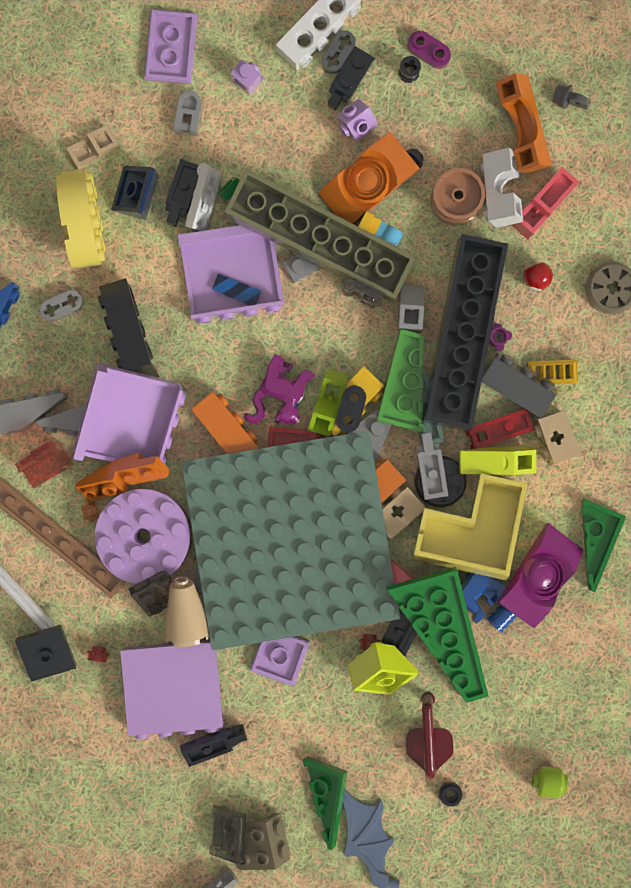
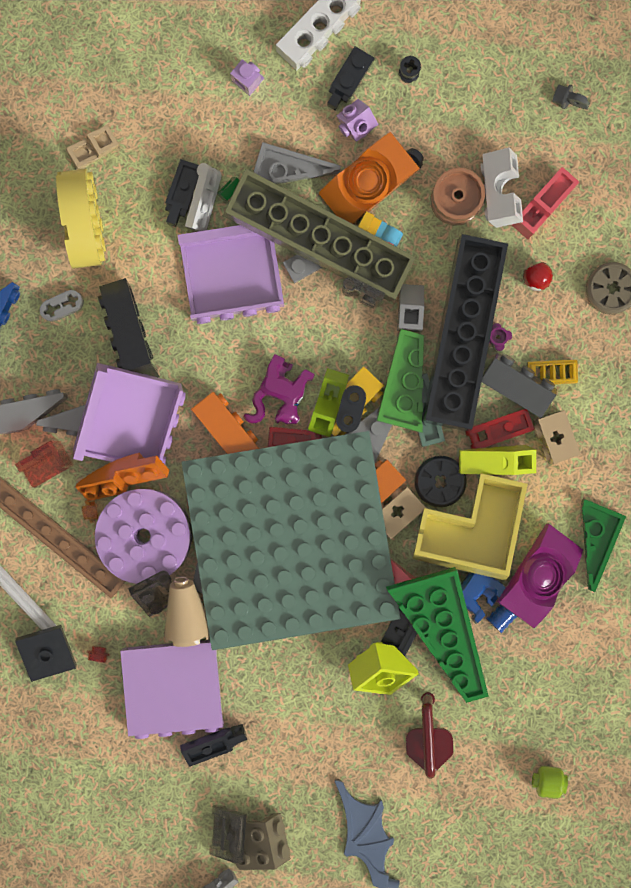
slope [111,166,159,220] -> none
lavender tile [144,9,198,85] -> none
light grey plate [174,91,202,136] -> none
clear blue sticker [212,274,261,305] -> none
lavender tile [250,637,310,686] -> none
green wing [303,757,348,850] -> none
dark grey beam [322,31,355,74] -> none
clear red plate [358,634,381,650] -> none
magenta plate [408,31,451,69] -> none
light grey hinge [417,432,448,500] -> none
black plate [439,782,463,807] -> none
orange arch [495,73,552,174] -> none
none -> light grey wing [254,142,341,184]

